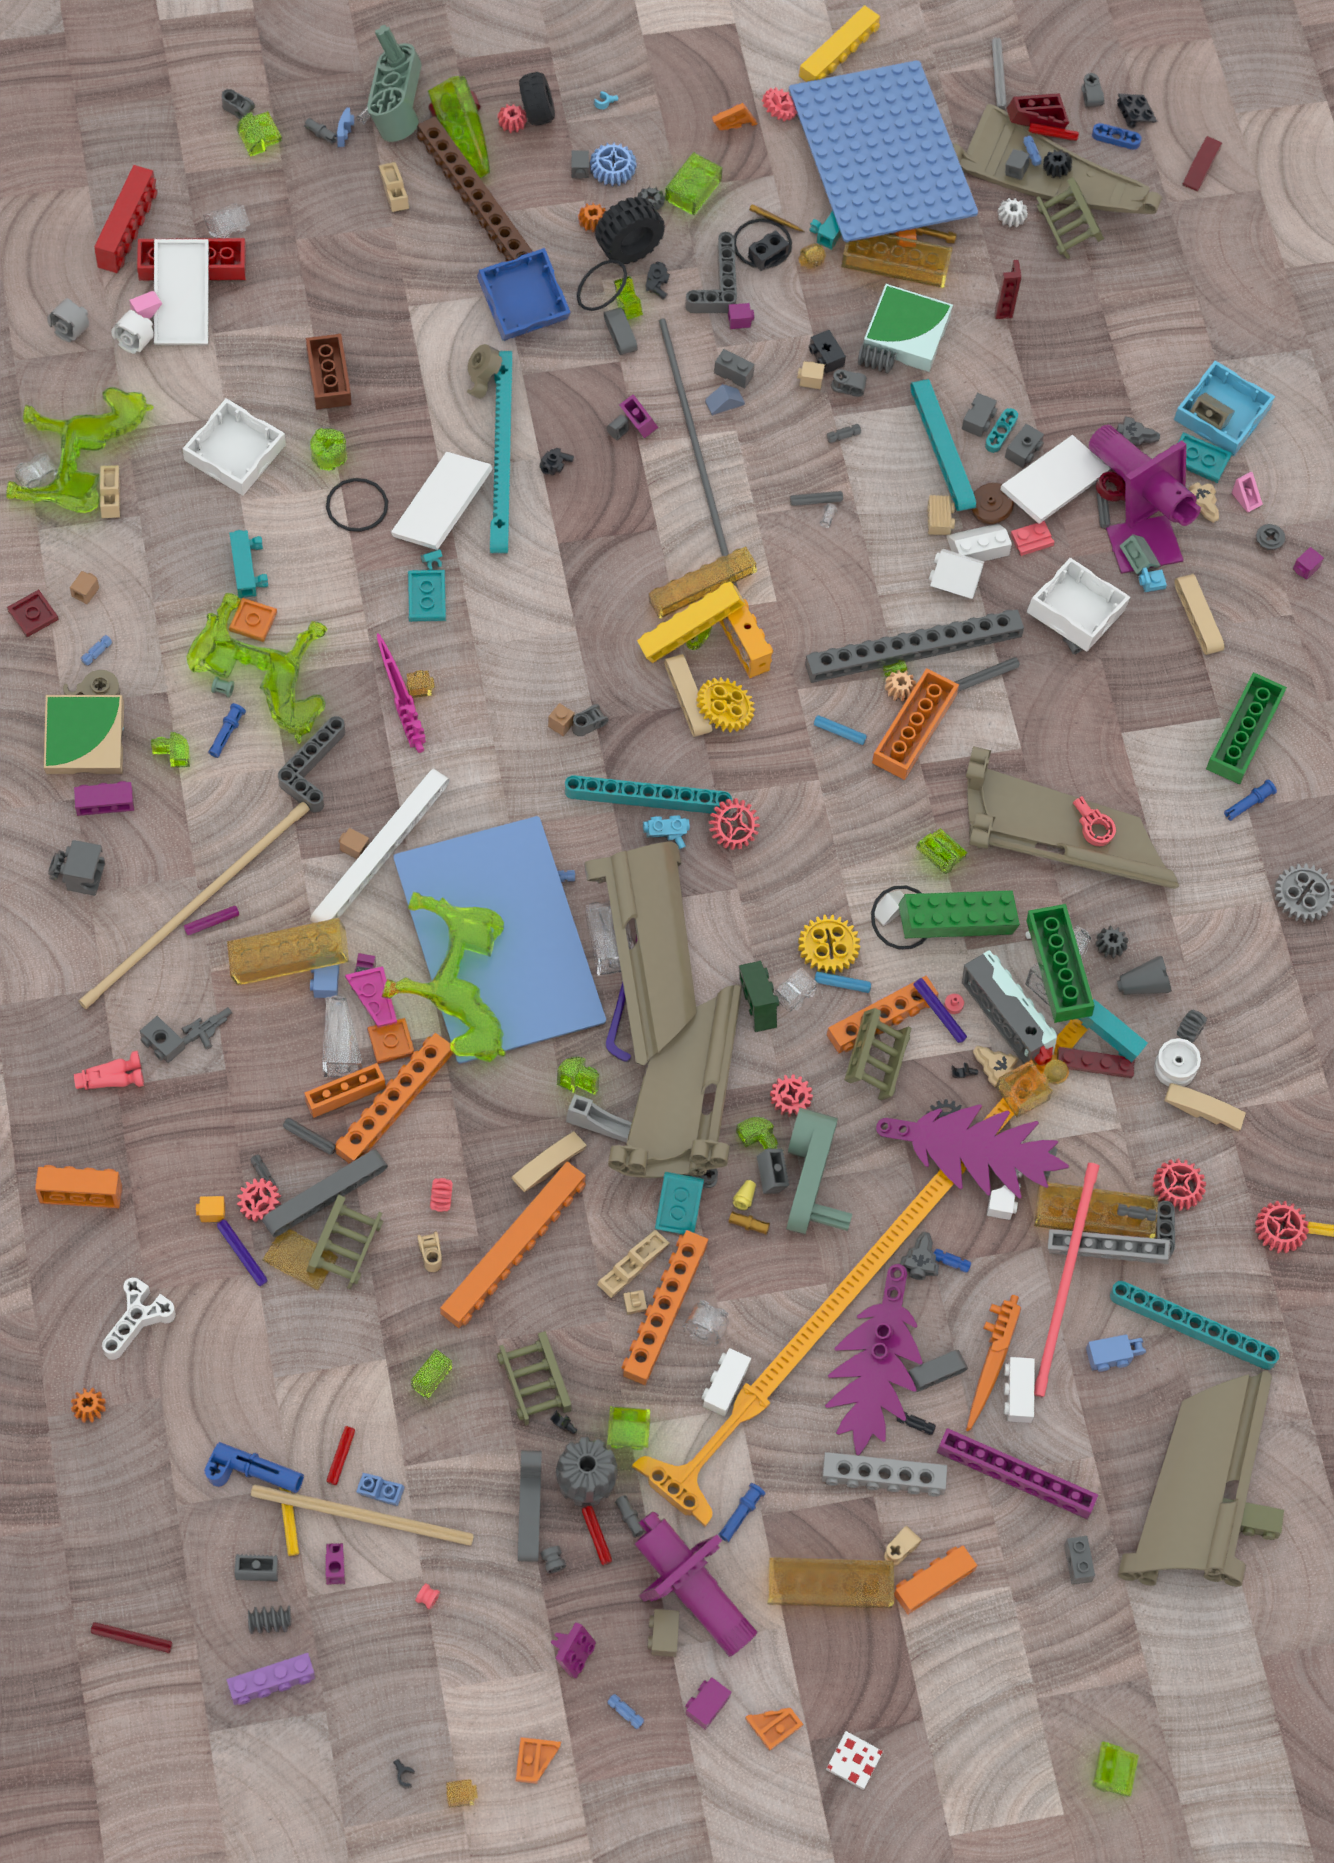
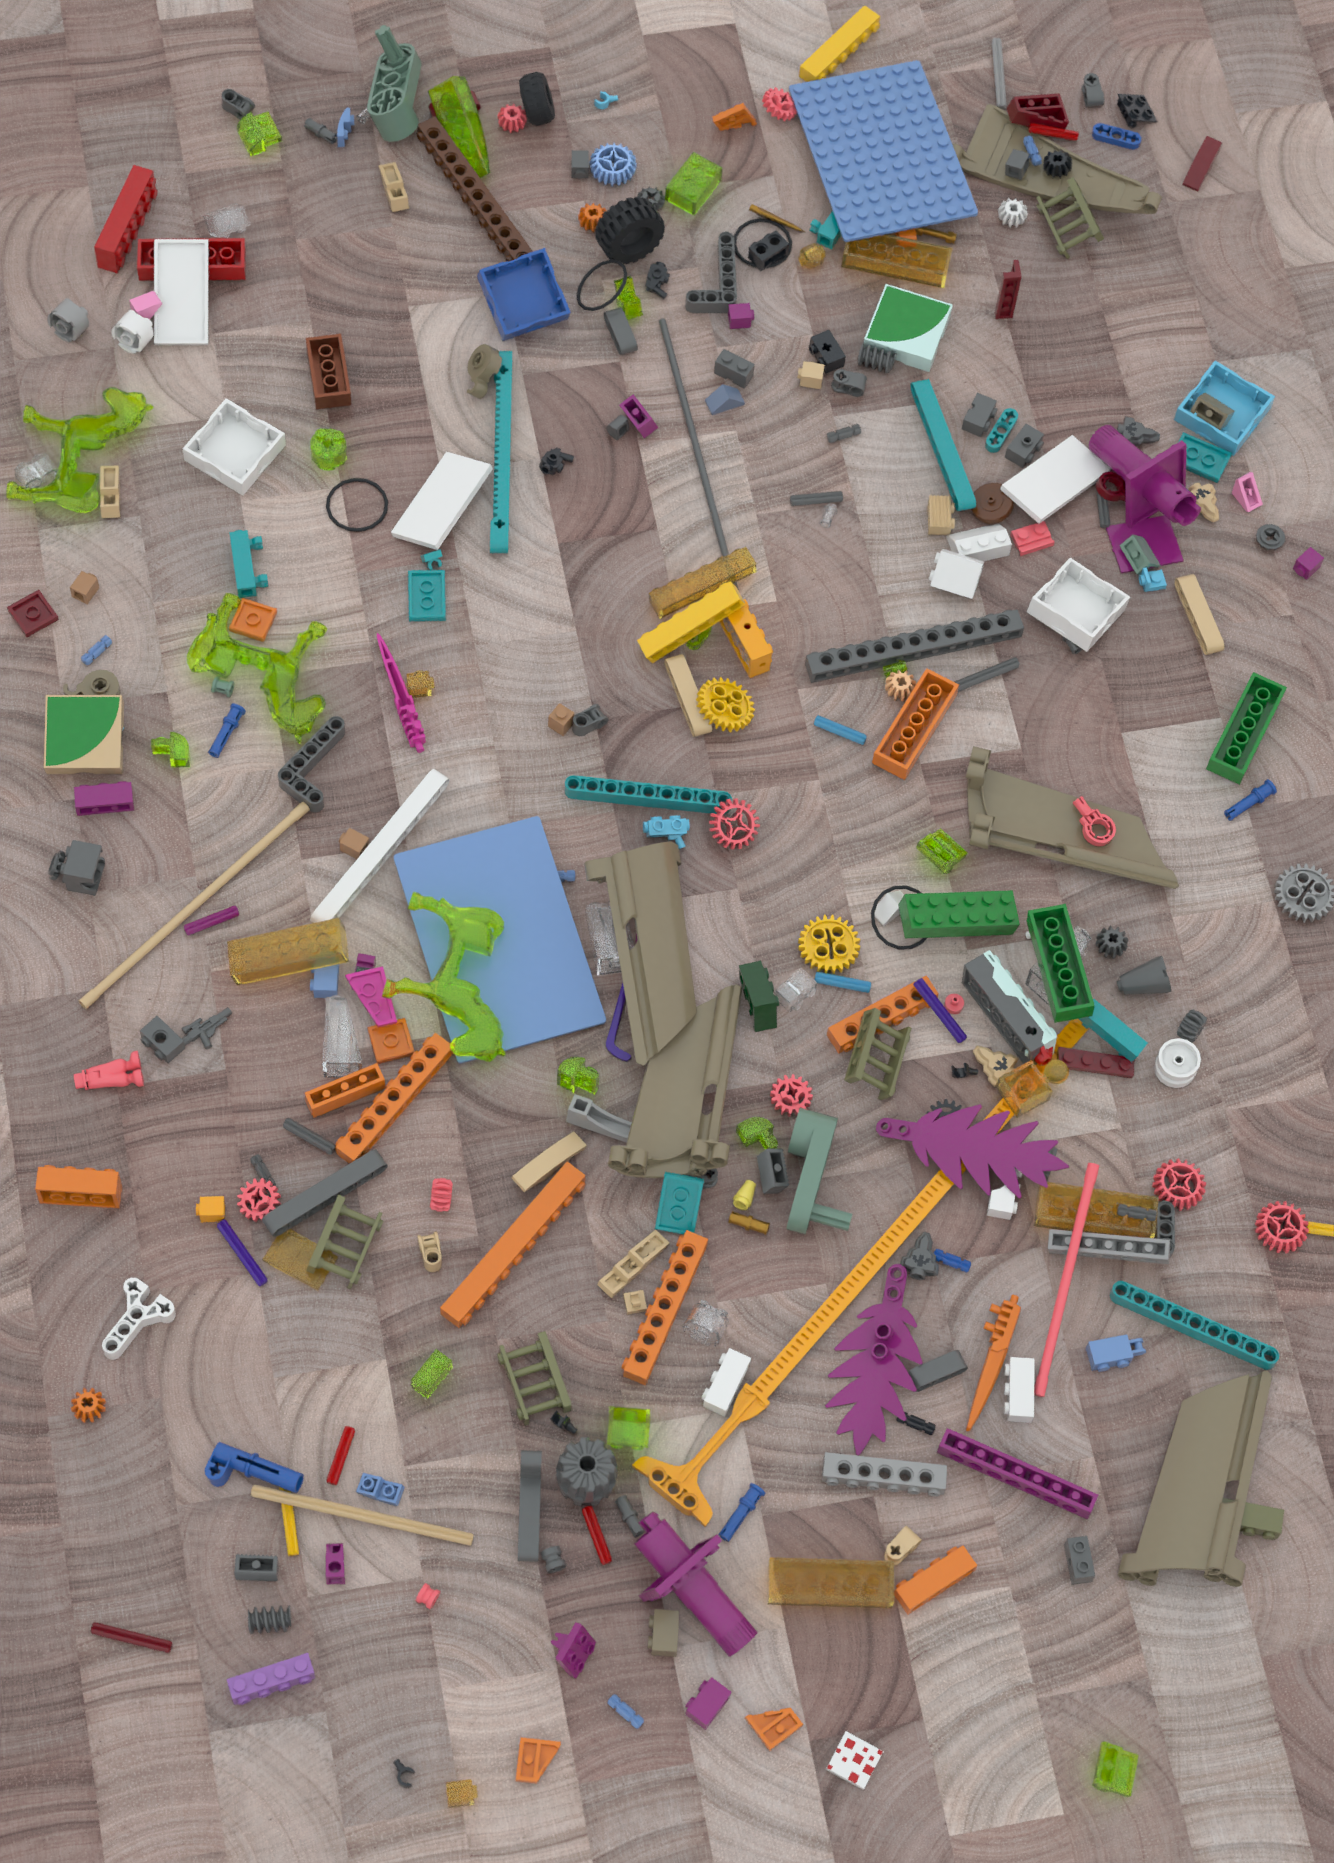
tan slope [1164,1083,1246,1131] -> none

